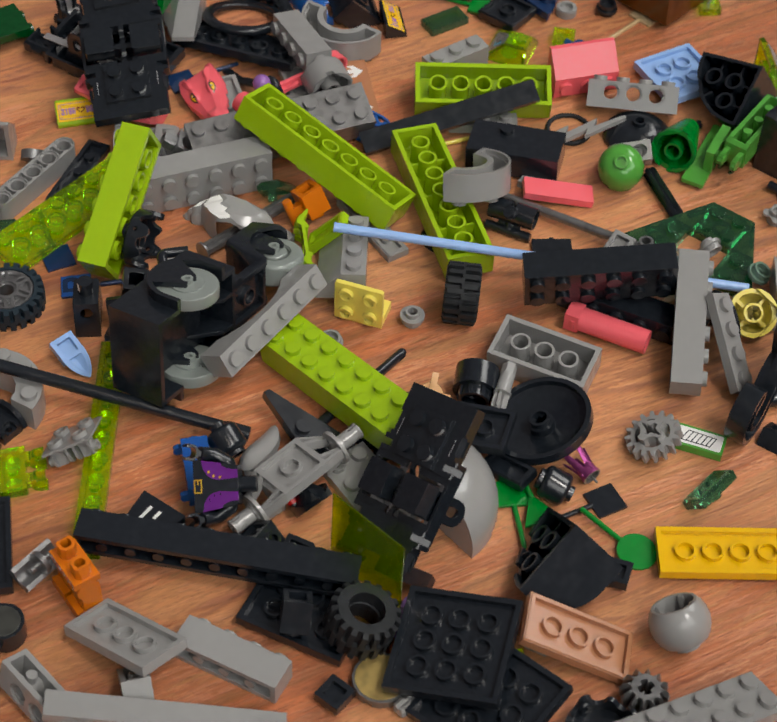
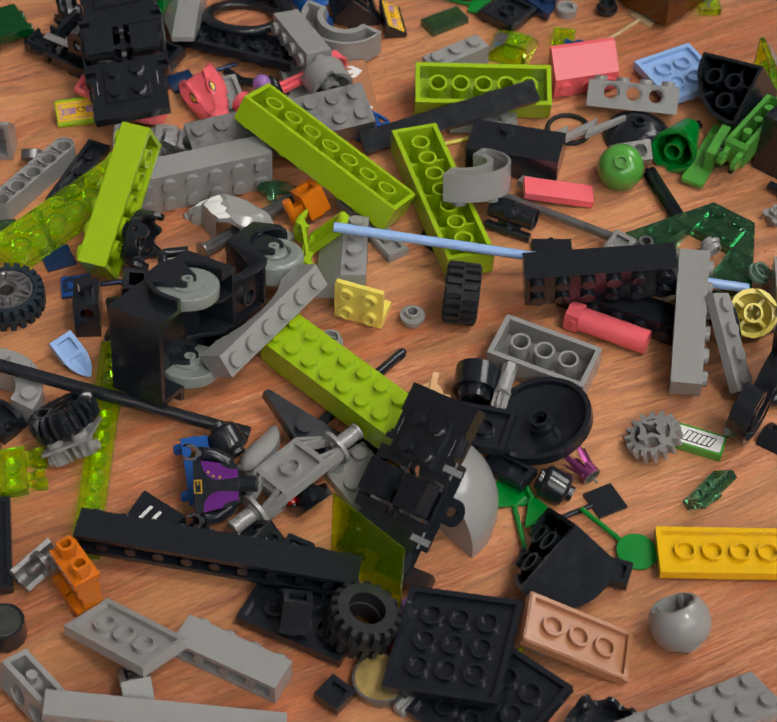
flat silver gear [619,668,670,713] -> none
none -> black gear [27,389,100,444]

